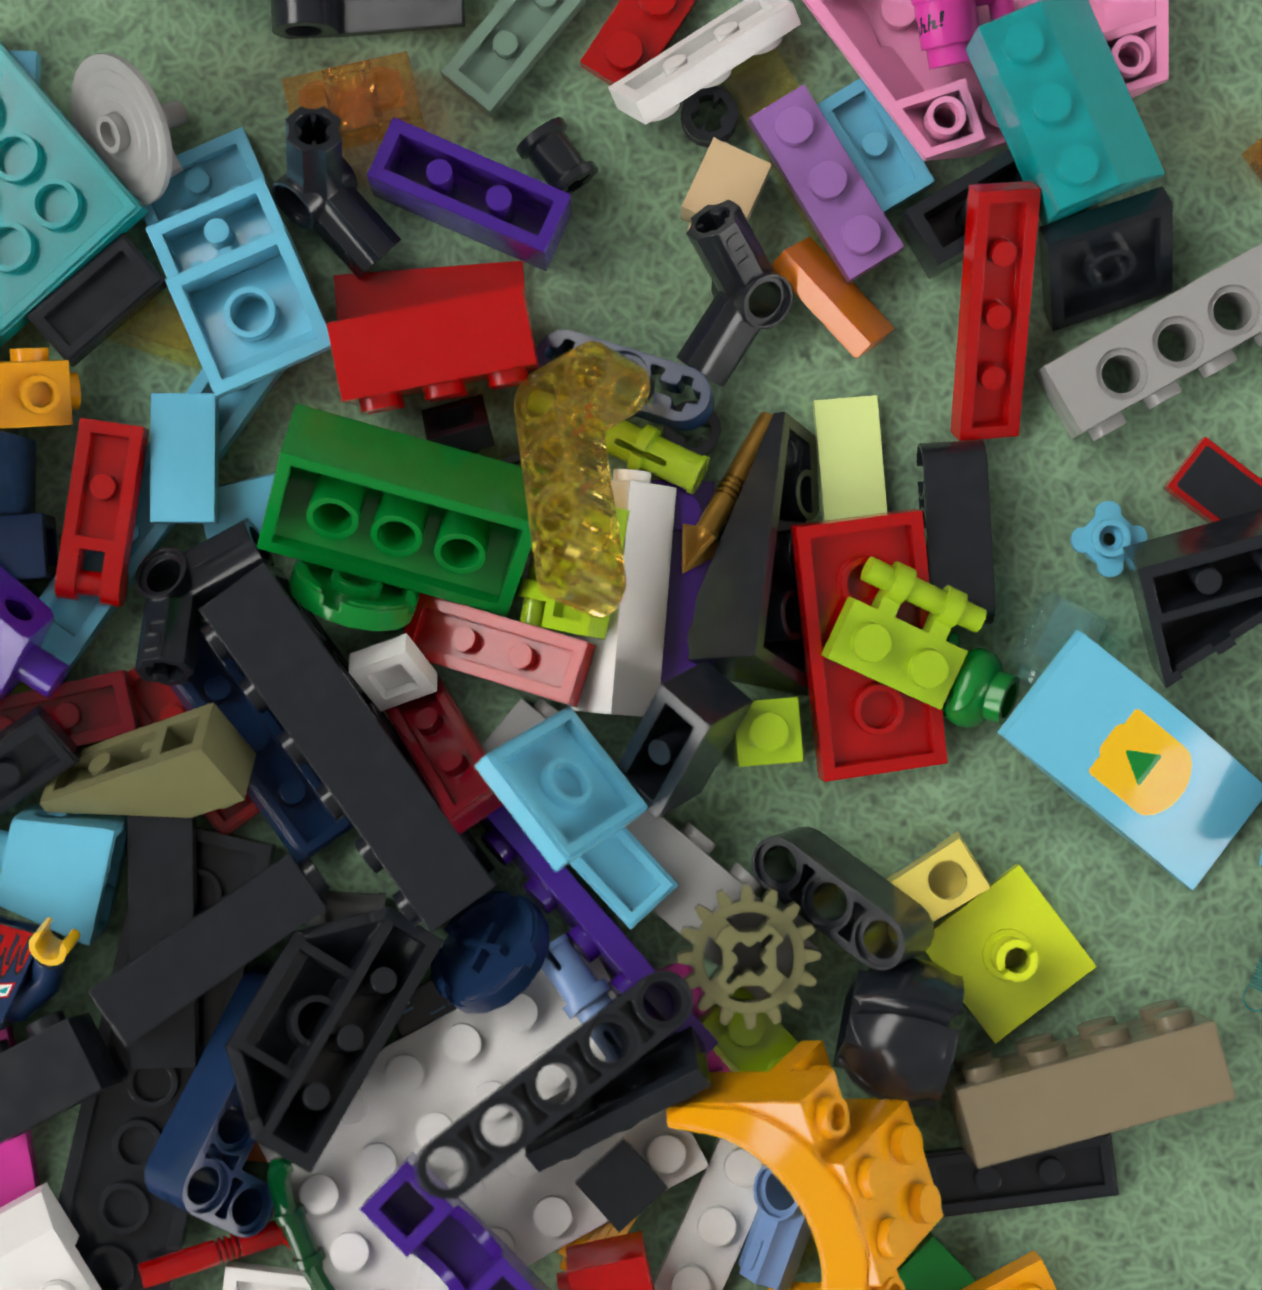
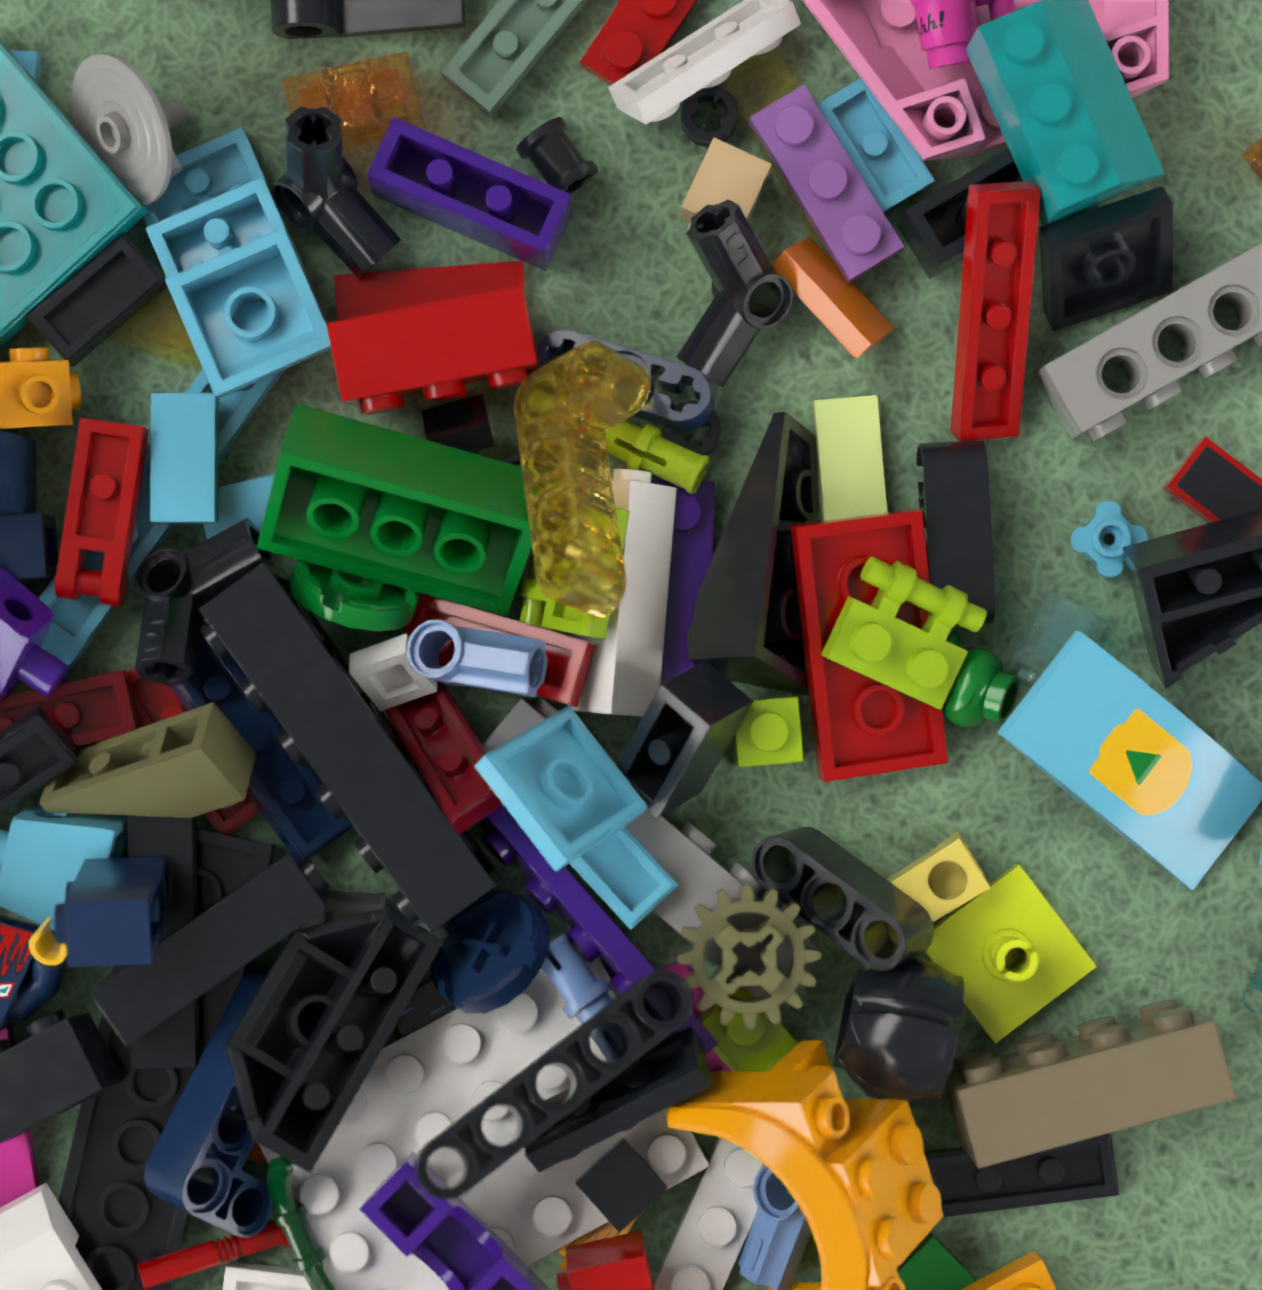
pearl gold piece [682,412,773,574] -> none
none -> dark blue brick [54,857,168,967]
none -> medium blue piece [407,620,548,697]

